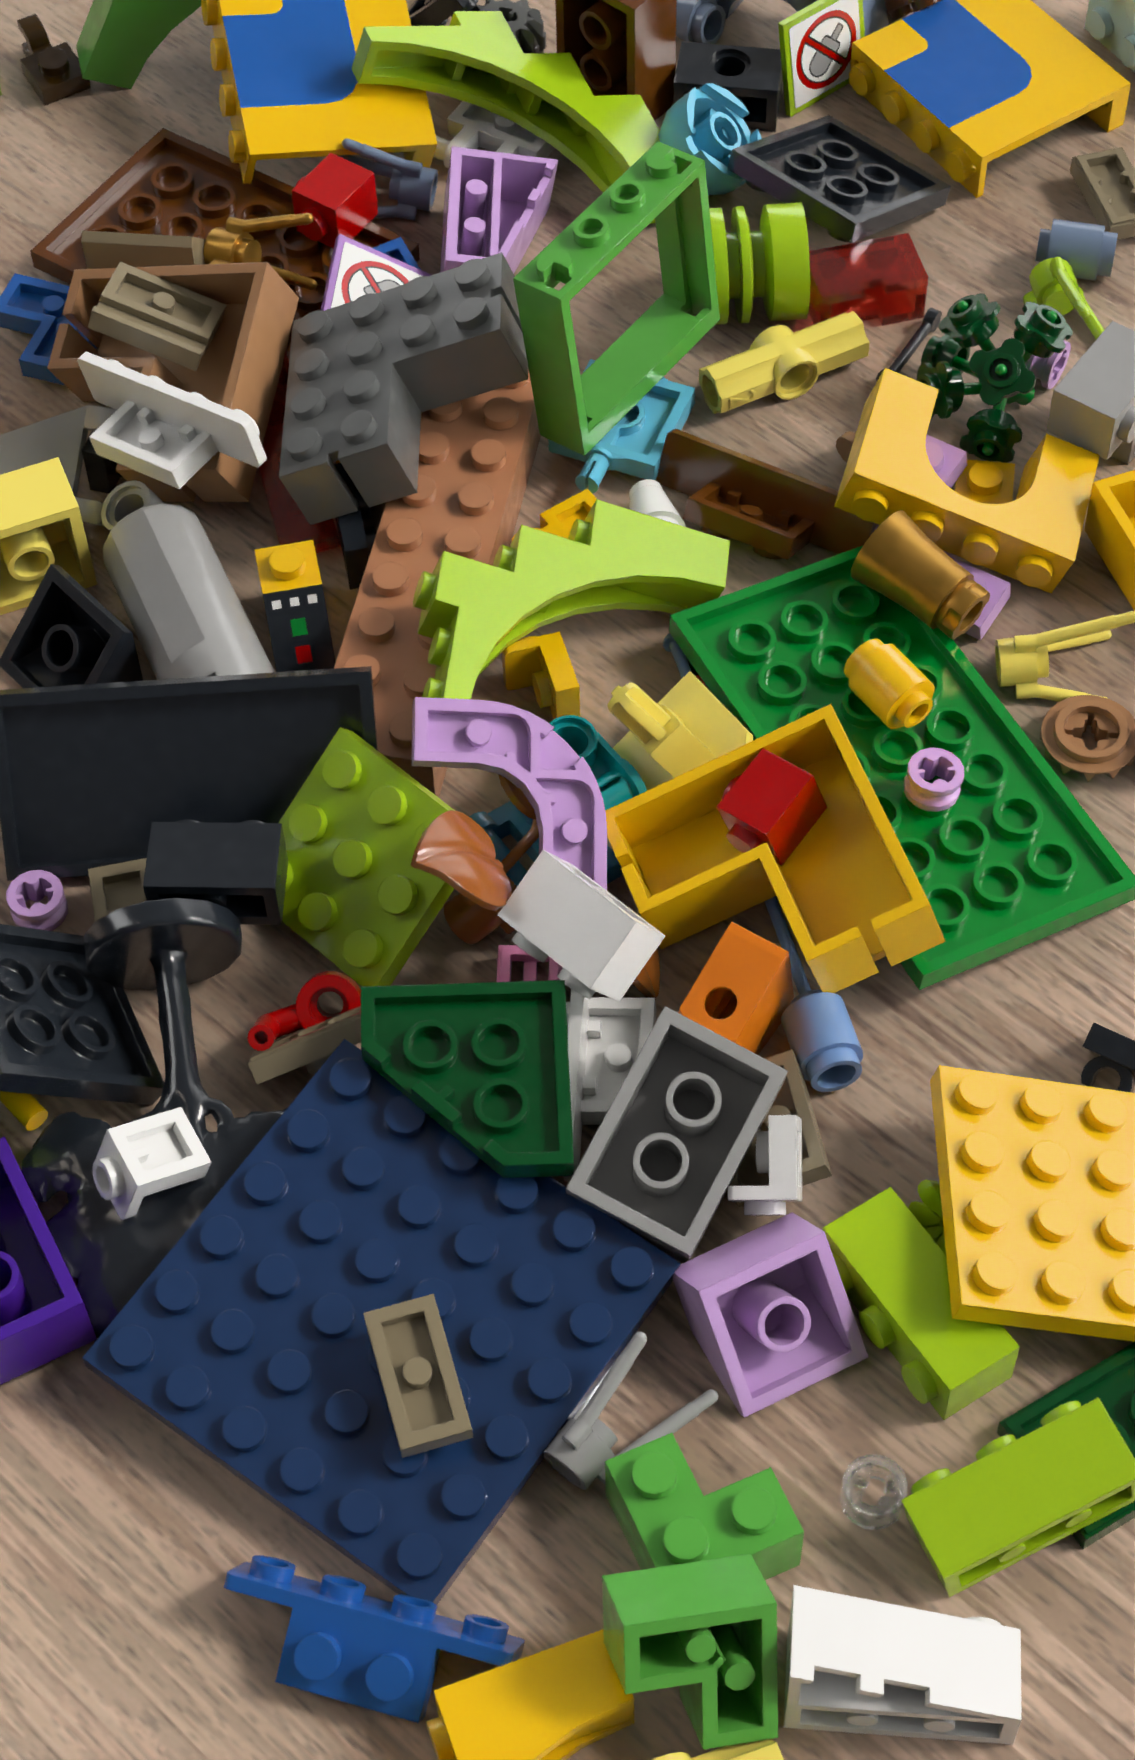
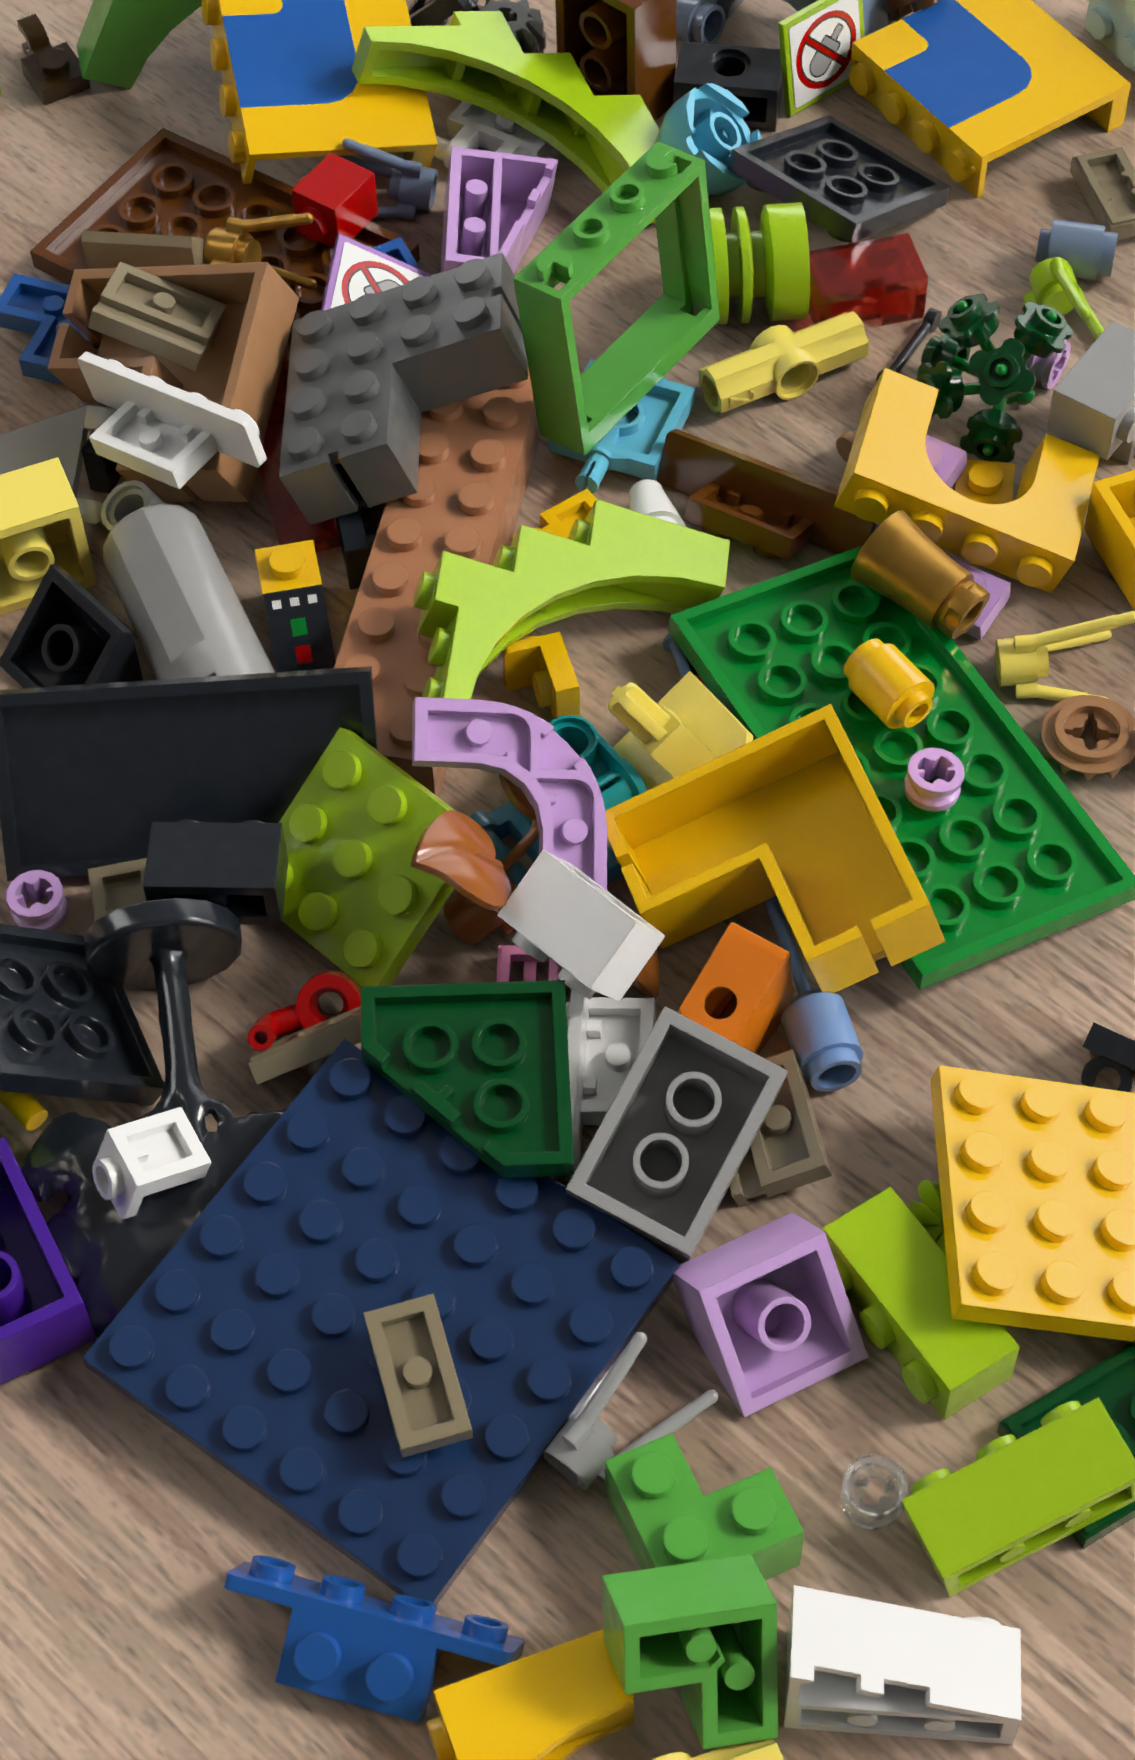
red brick [716,748,827,866] -> none
white bracket [728,1115,802,1216] -> none

